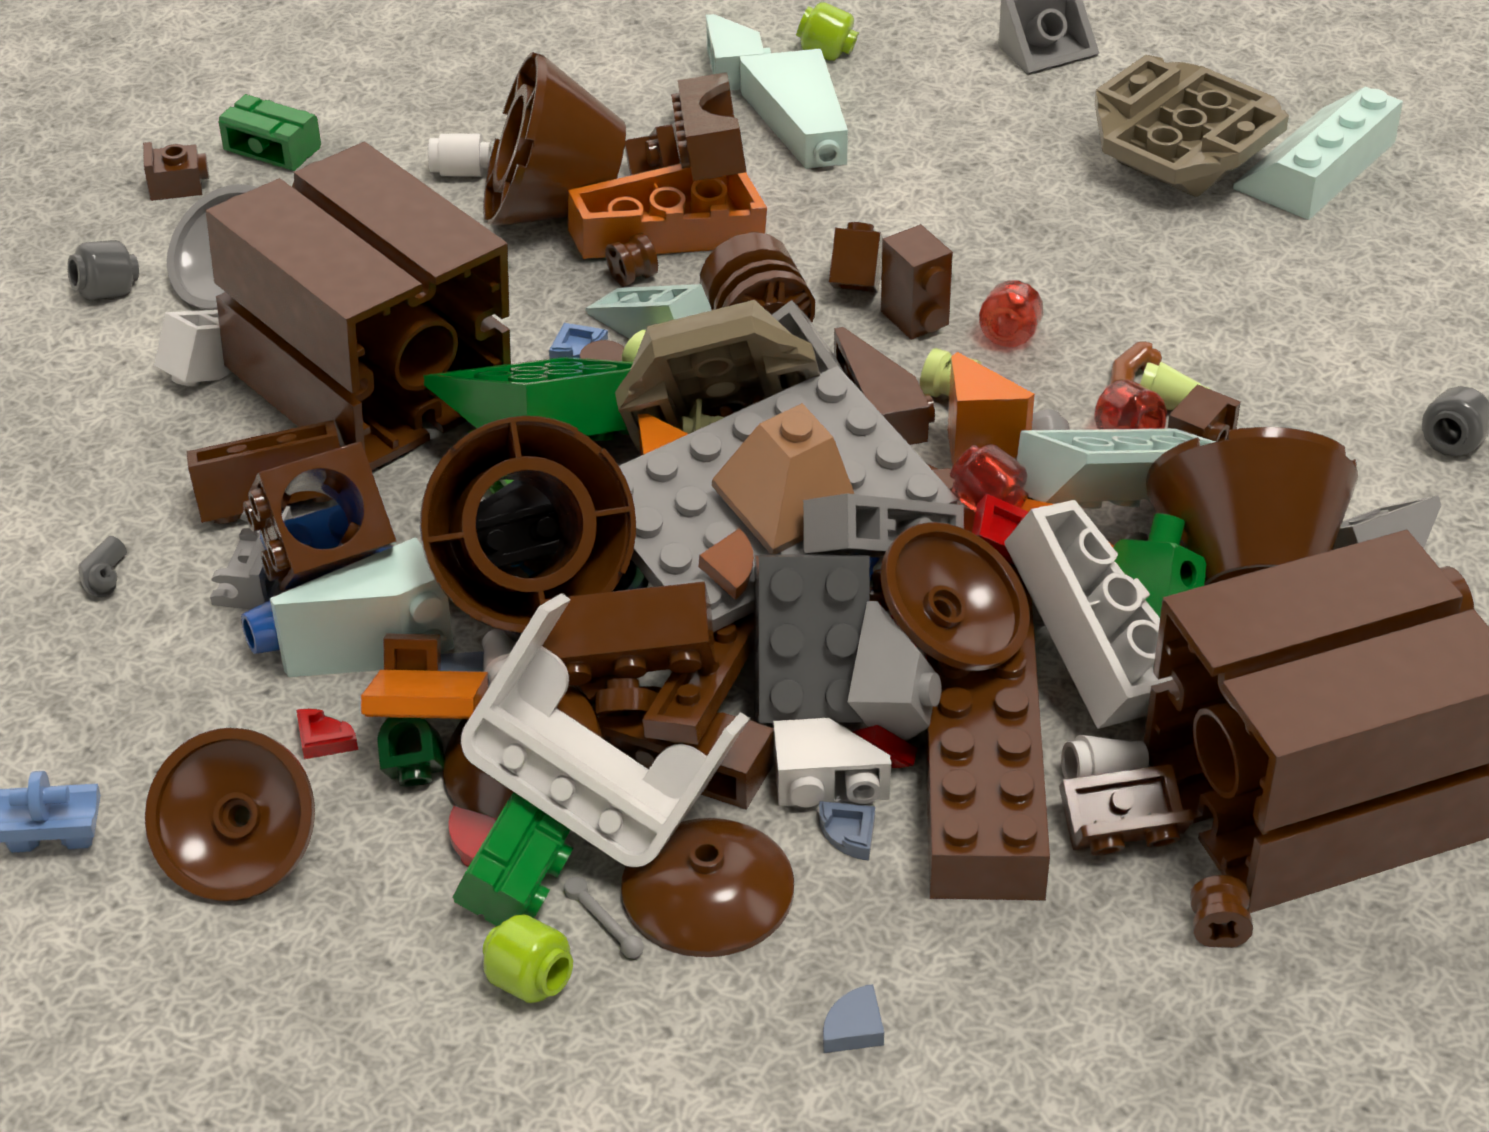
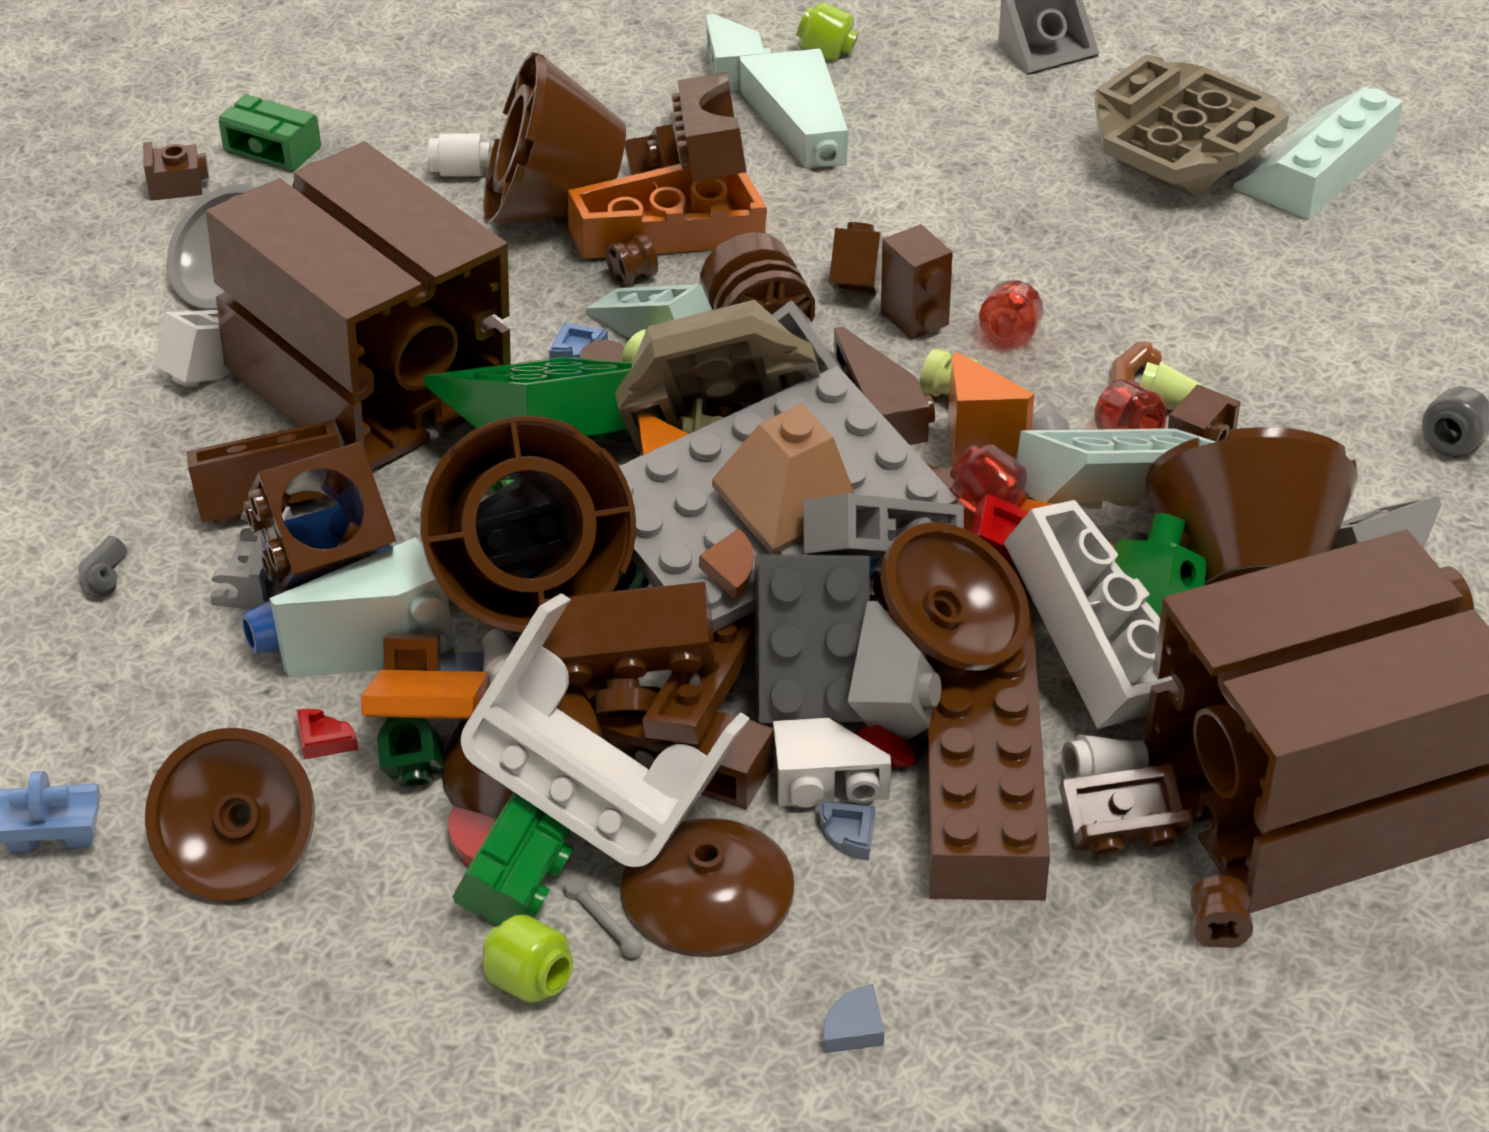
dark grey head [67,240,139,300] -> none

